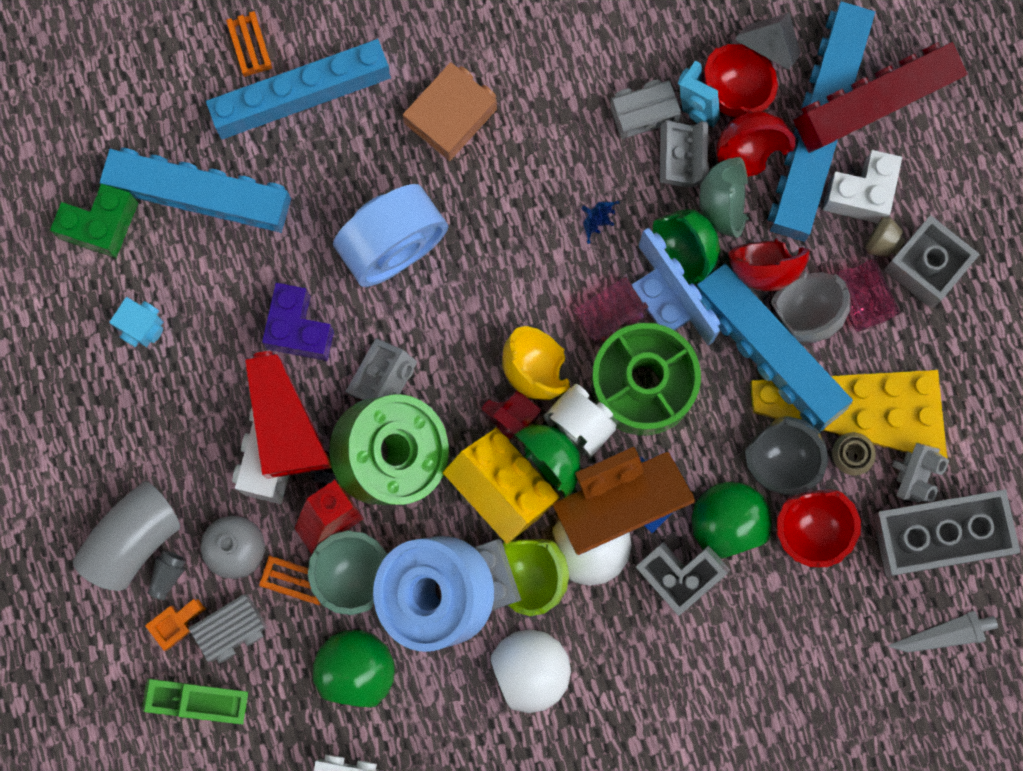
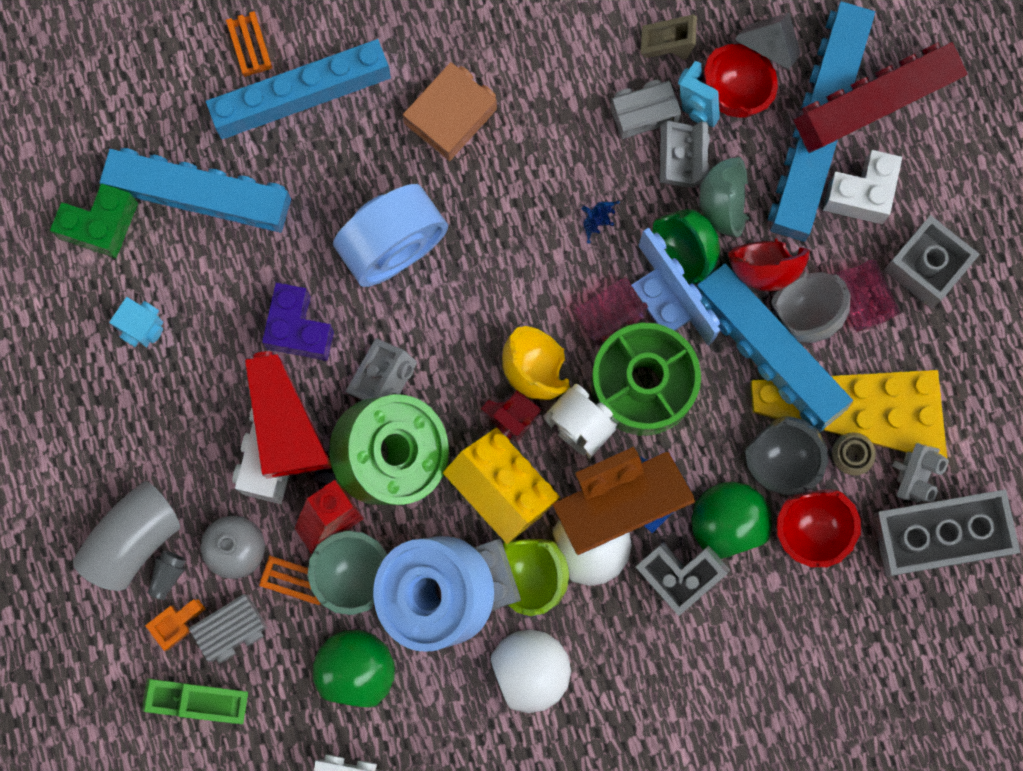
green cylinder [515,425,581,498] -> none
red cylinder [717,111,796,177] -> none
dark tan cone [865,217,905,257] -> none
light grey bar [888,611,998,653] -> none
none -> dark tan slope [641,14,697,60]

